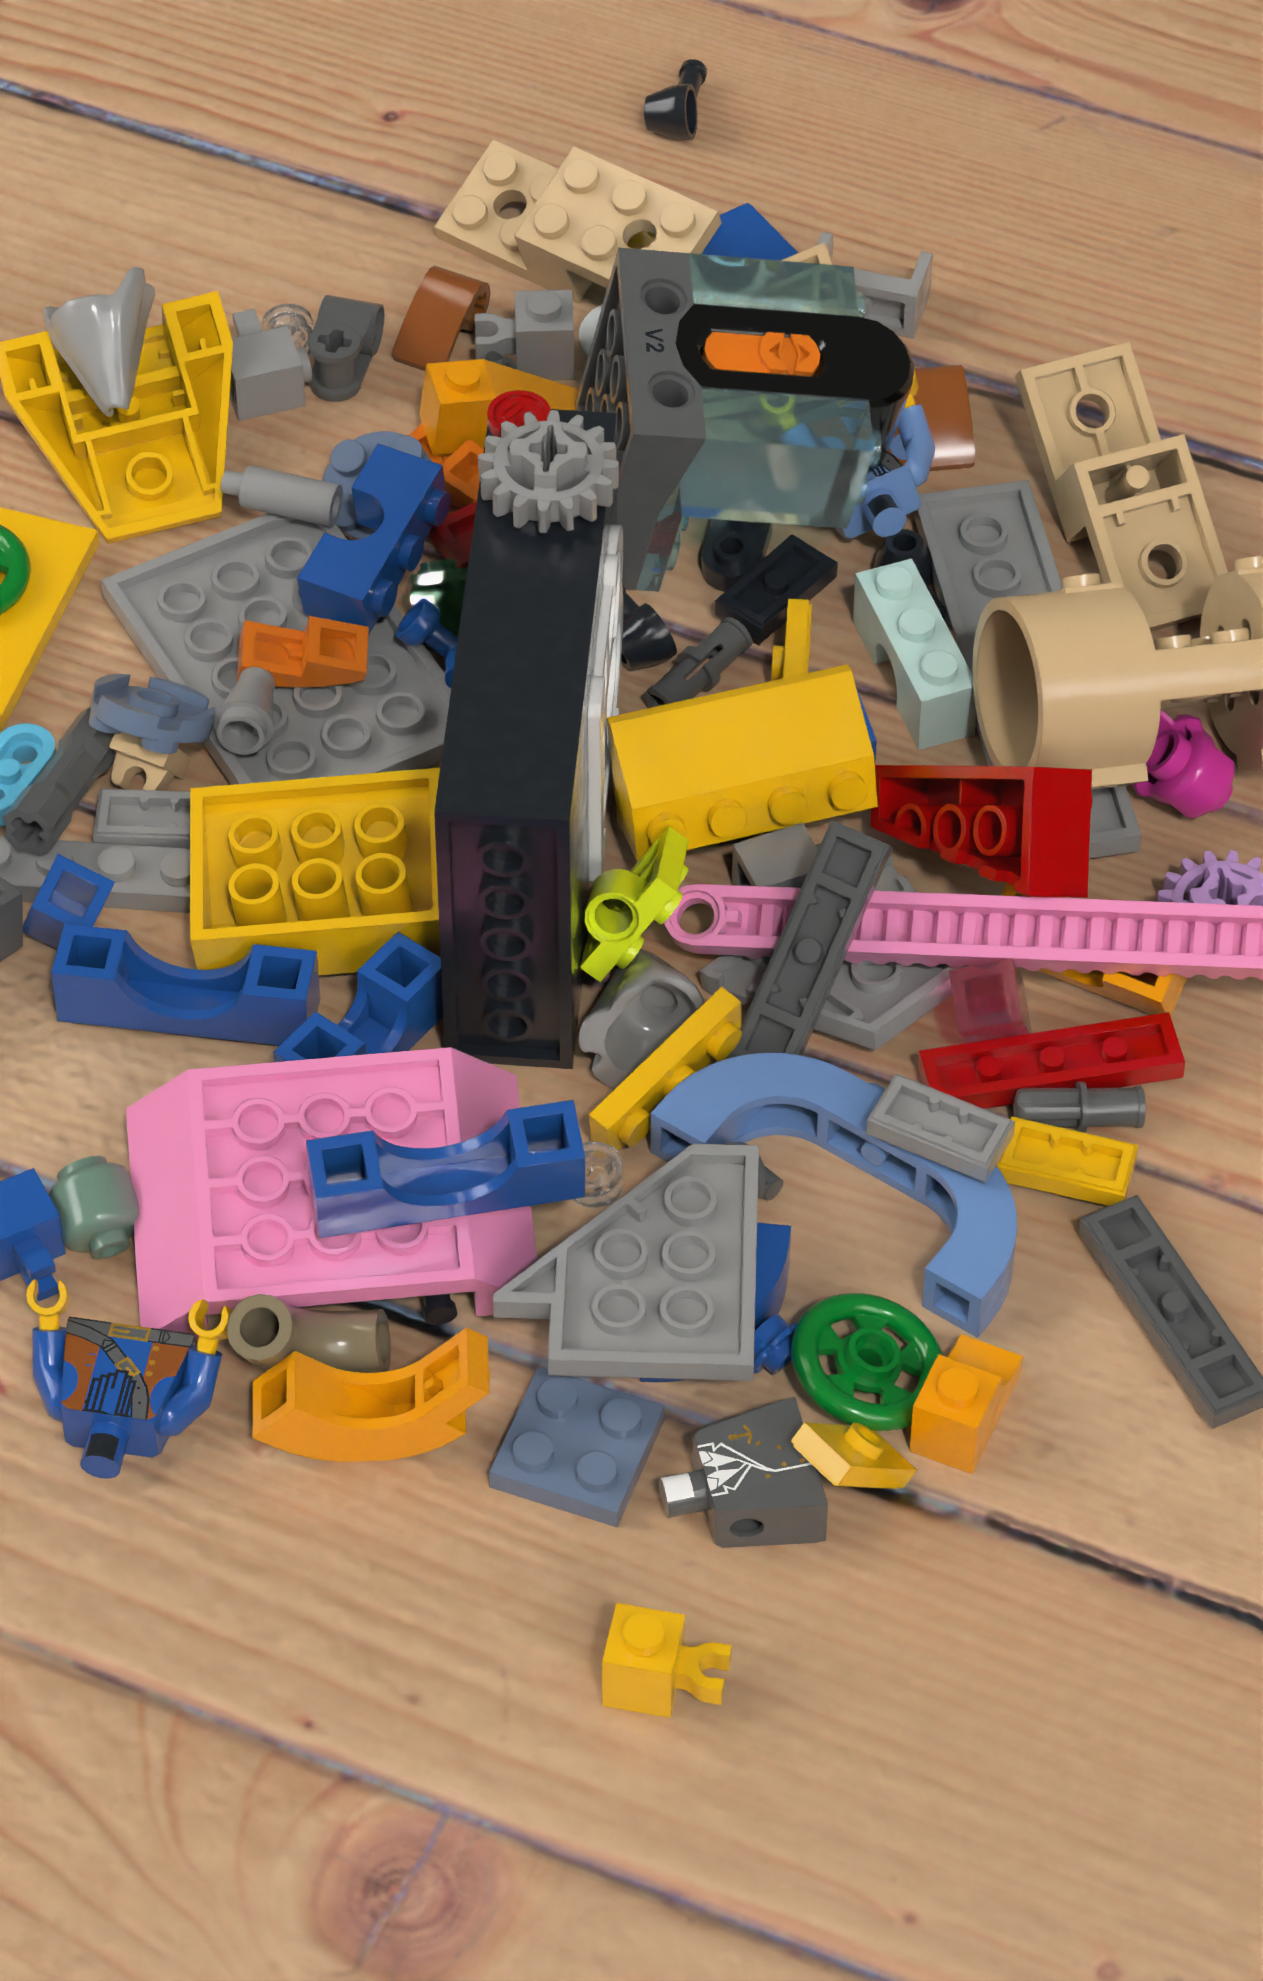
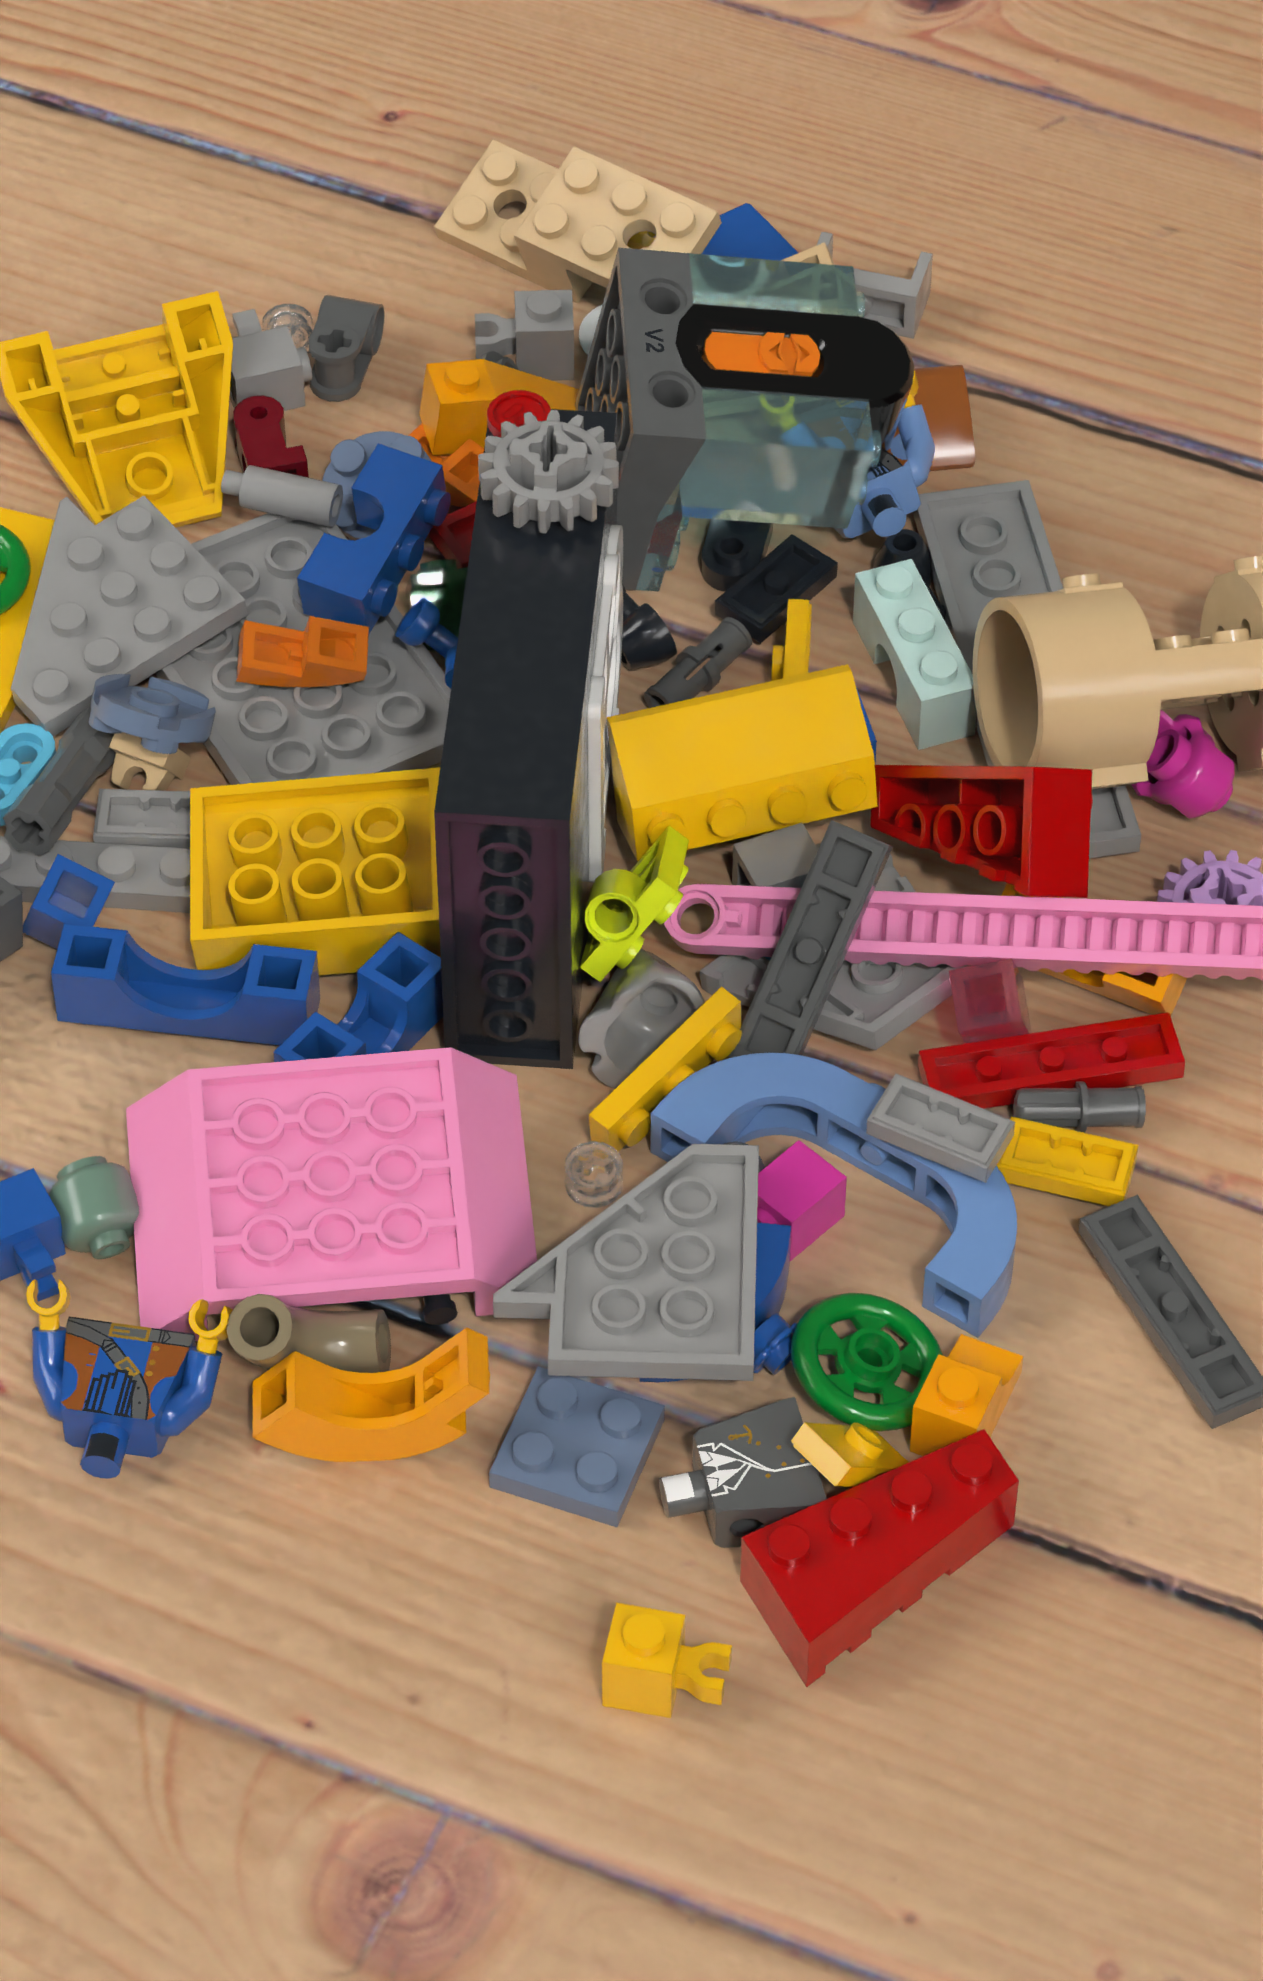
light grey hat [44,267,155,417] -> none
light grey cone [213,667,275,755] -> none
blue arch [306,1100,585,1238] -> none
dark orange panel [392,266,491,371] -> none
black bar [644,59,707,140] -> none
tan bracket [1015,341,1228,631] -> none
none -> light grey wing [11,496,249,736]
none -> dark red leg [233,395,309,478]
none -> red wedge [740,1429,1019,1687]
none -> dark pink brick [757,1140,847,1261]

